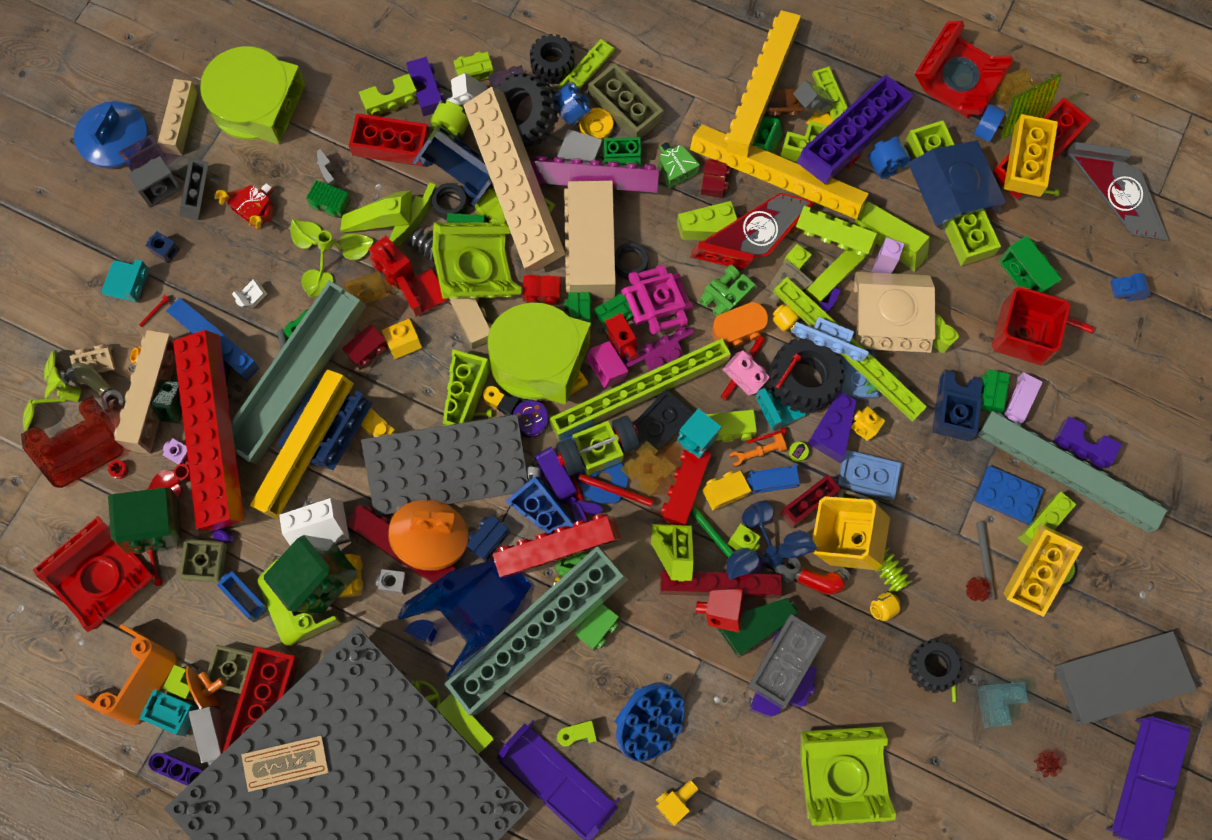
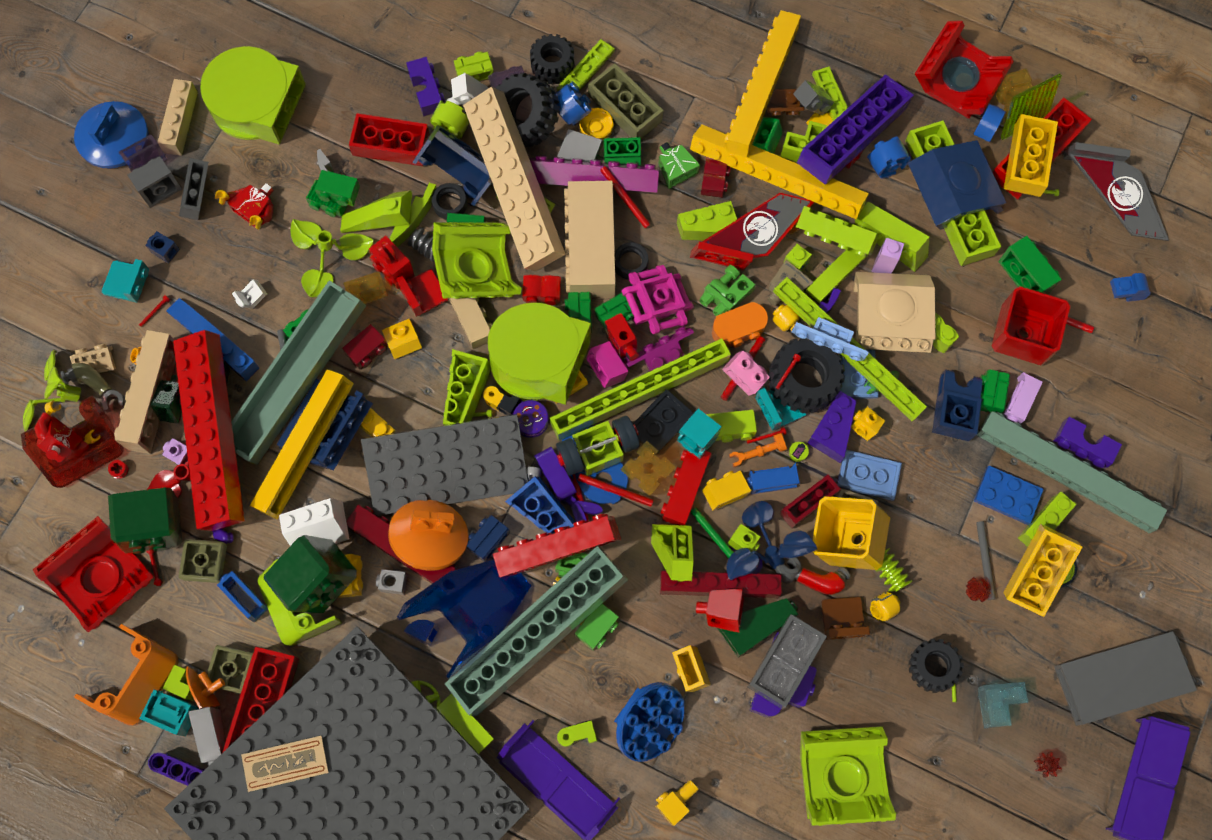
lime arch [359,74,418,116] -> none
lime brick [475,189,508,225] -> none
none -> red torso [34,400,100,462]
none -> green brick [315,170,360,206]
none -> red bar [600,166,650,228]
none -> yellow brick [672,645,711,692]
none -> reddish brown bracket [821,597,870,640]

